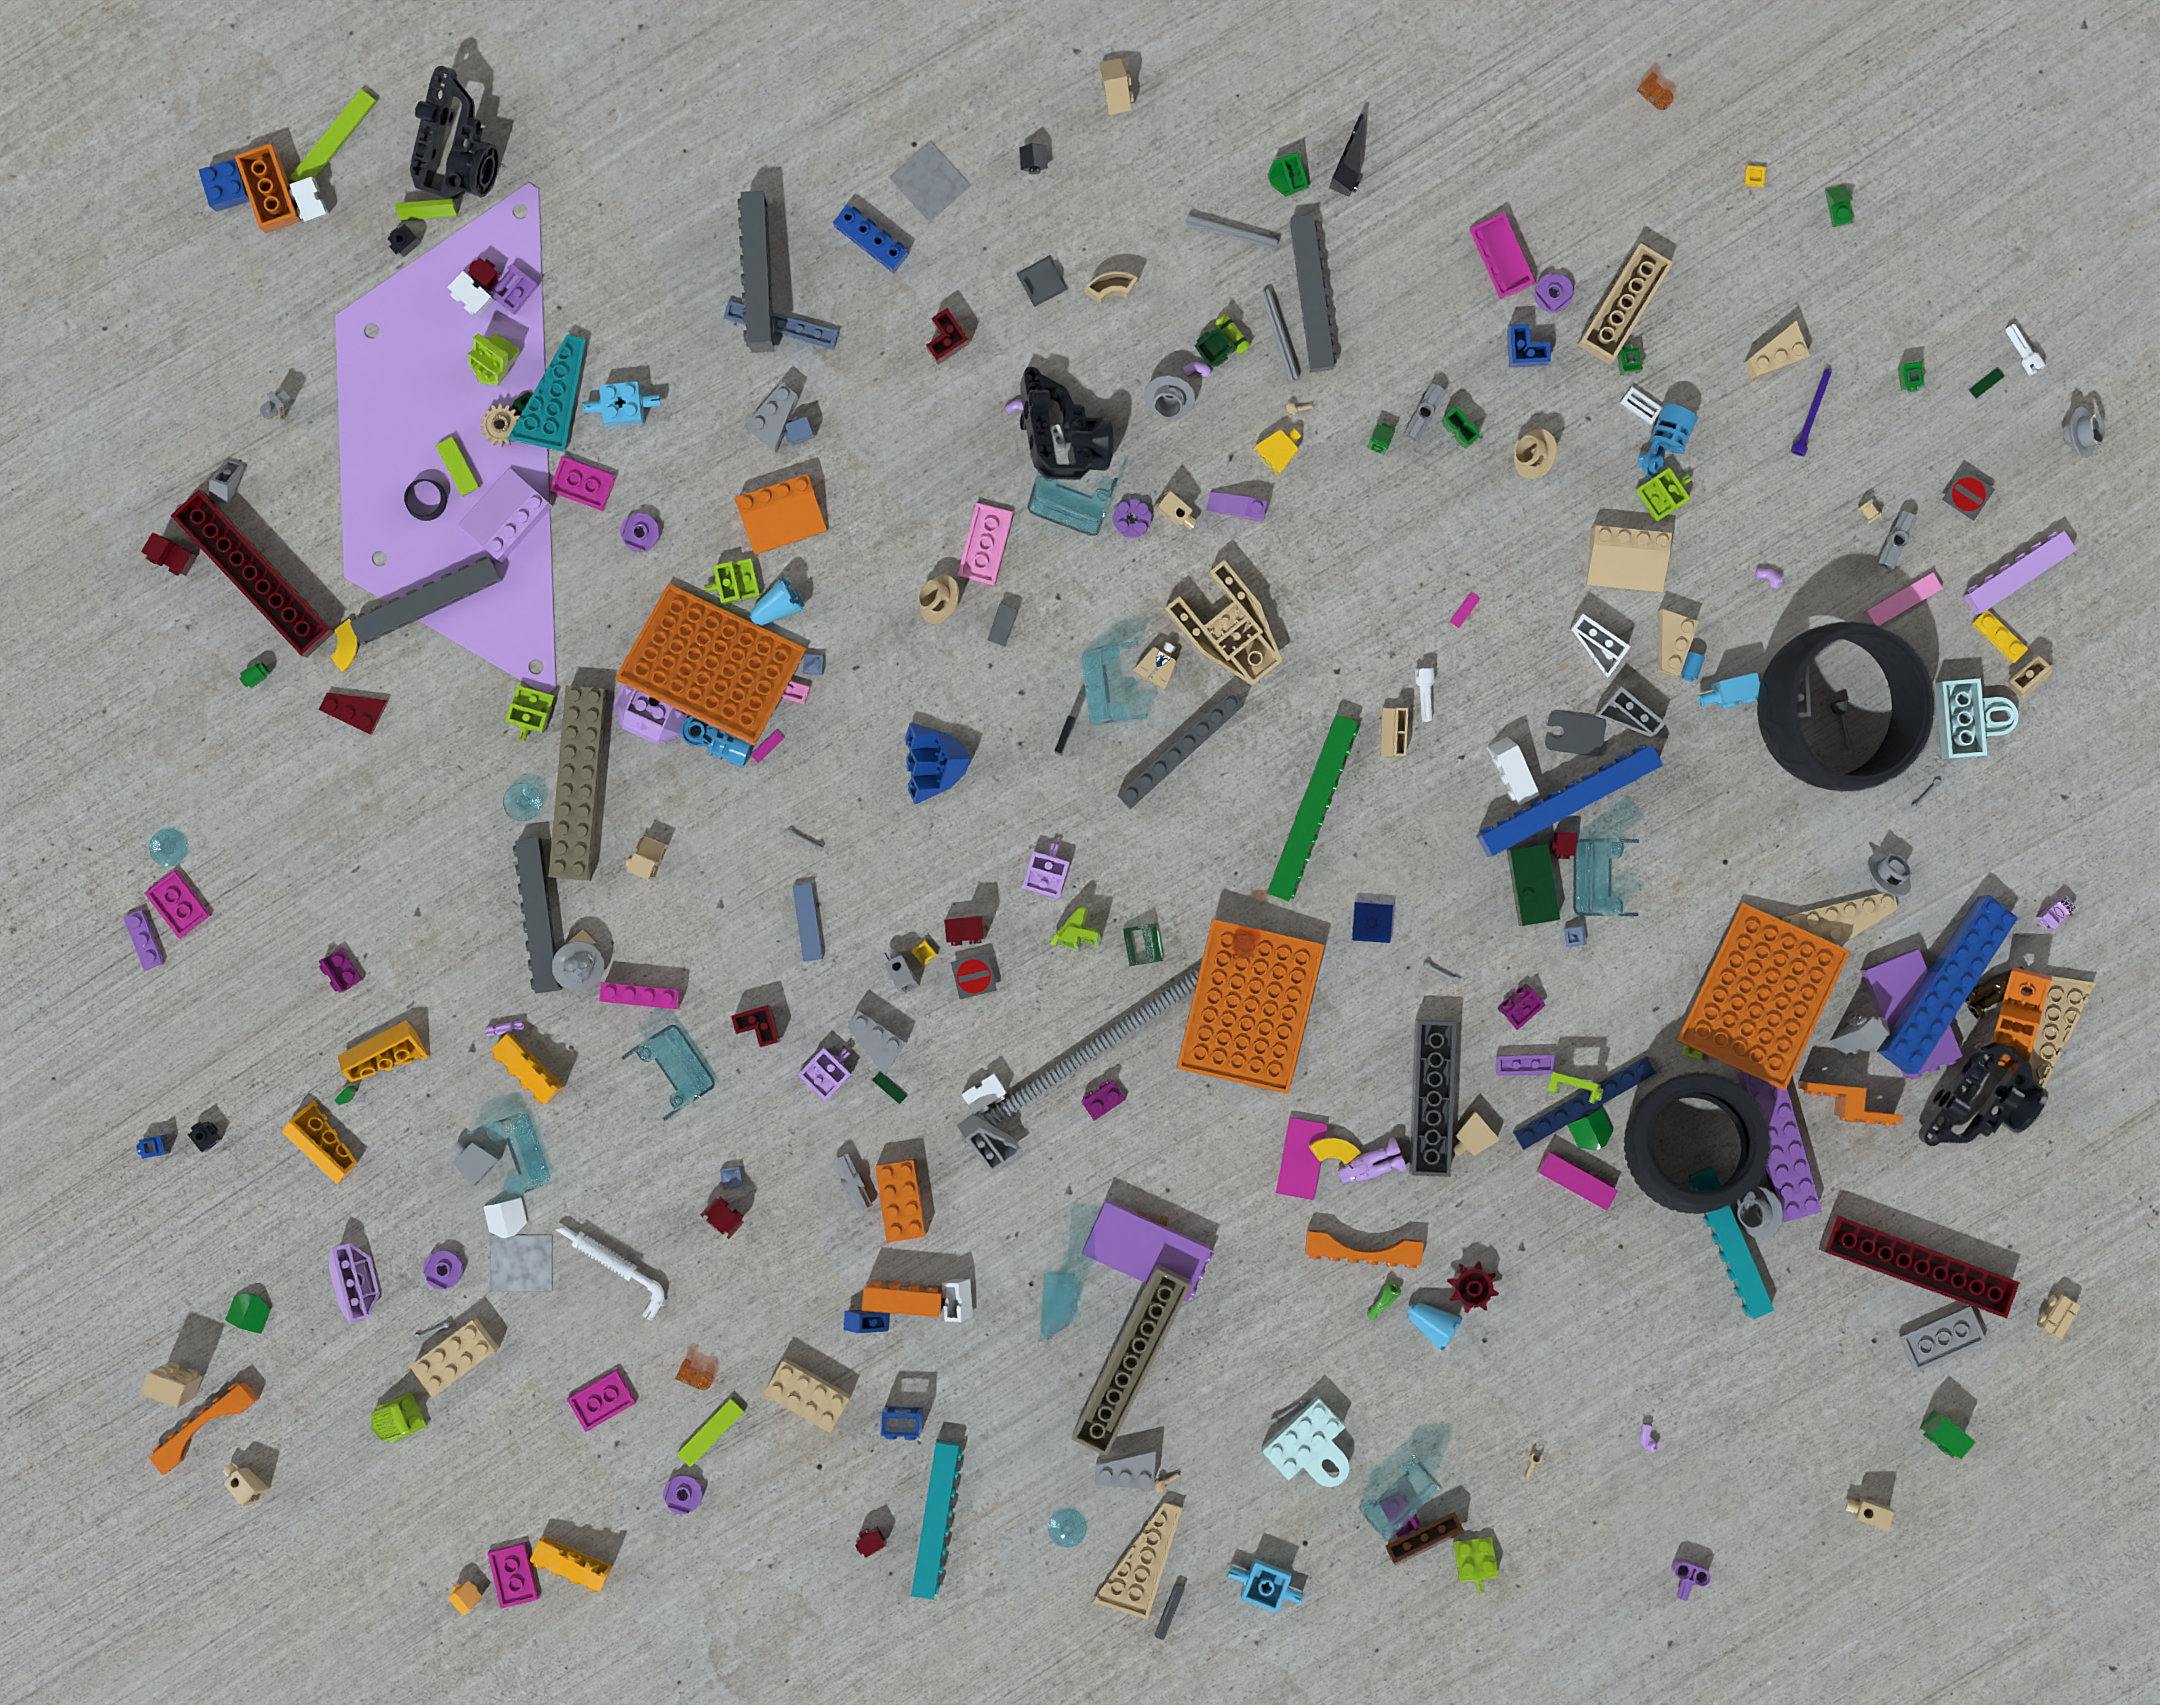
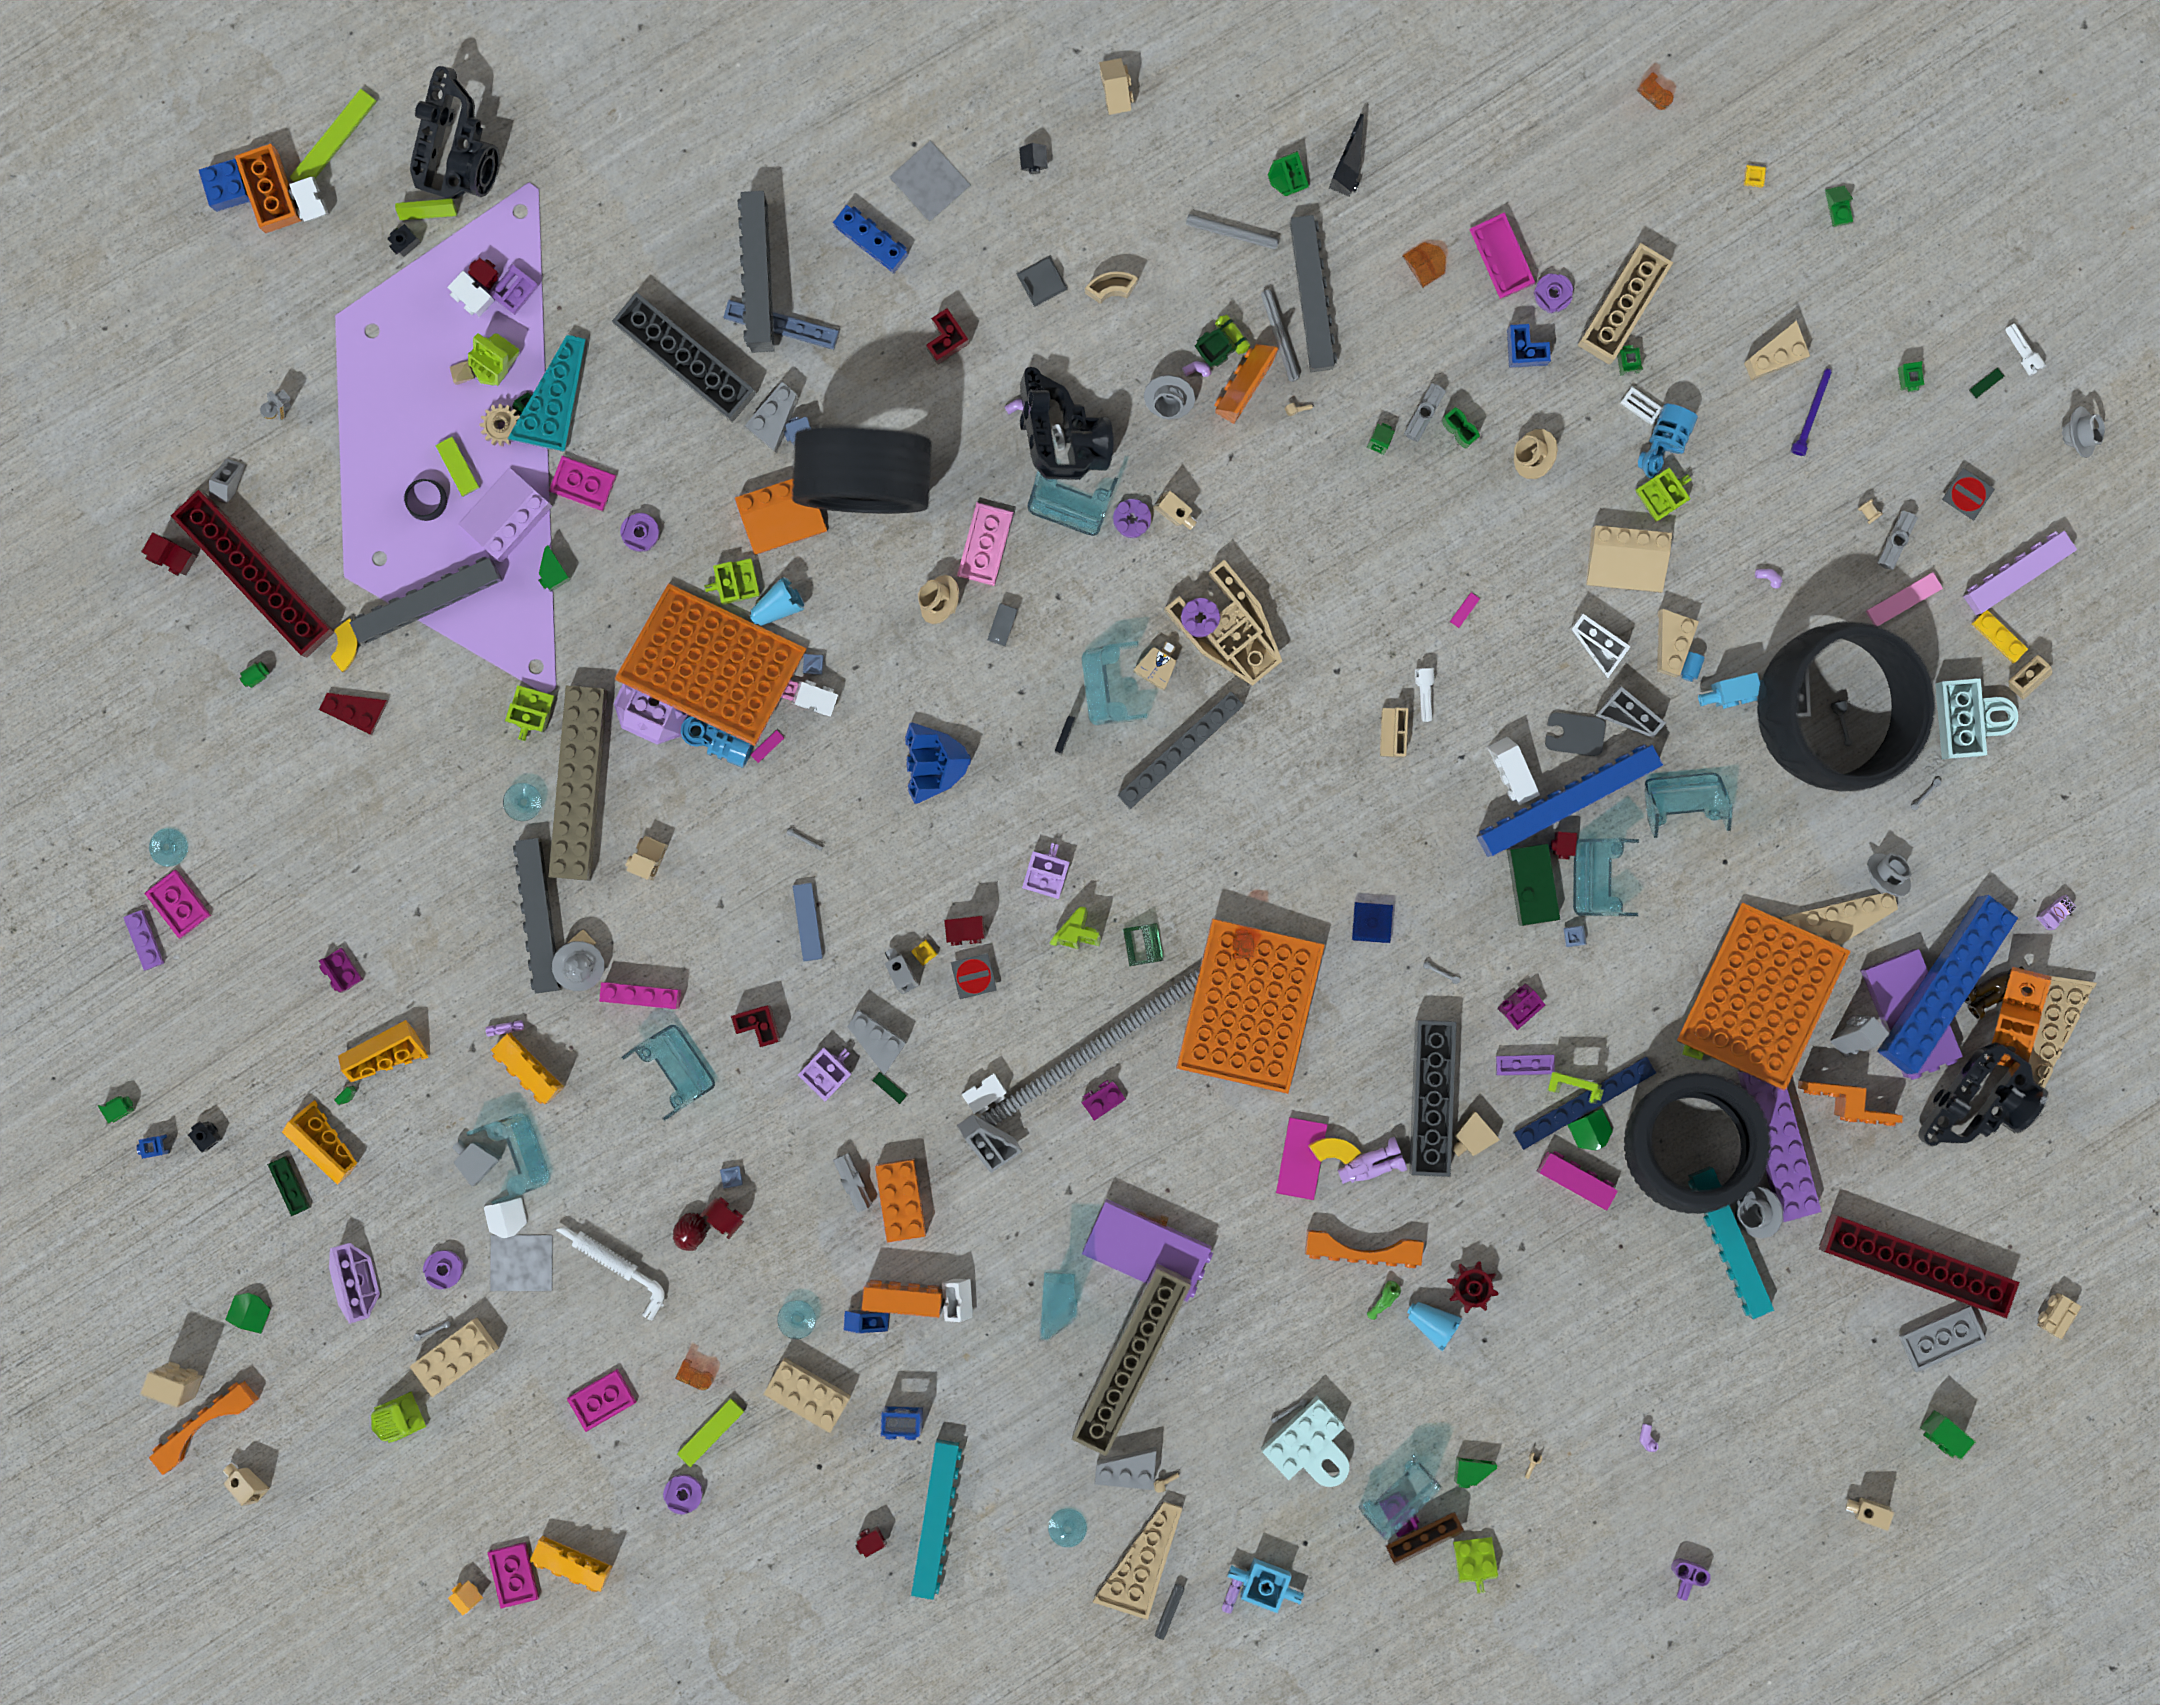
medium azure brick [582,381,661,427] -> none
medium lavender slope [1206,492,1267,523] -> none
yellow torso [1254,428,1301,476] -> none
green brick [1266,714,1359,902] -> none
none -> green window [97,1096,134,1124]
none -> dark green tile [267,1156,310,1217]
none -> tan slope [450,360,474,385]
none -> green slope [539,545,570,592]
none -> dark grey brick [612,292,757,423]
none -> dark red hair [672,1213,708,1251]
none -> clear light blue dish [777,1300,816,1339]
none -> white brick [791,680,838,717]
none -> black tyre [792,426,932,514]
none -> medium lavender plate [1181,598,1220,637]
none -> orange slope [1214,344,1278,424]
none -> lavender axle [1222,1579,1243,1613]
none -> clear orange slope [1402,242,1446,288]
none -> green slope [1454,1457,1497,1488]
none -> clear light blue windscreen [1644,772,1733,838]

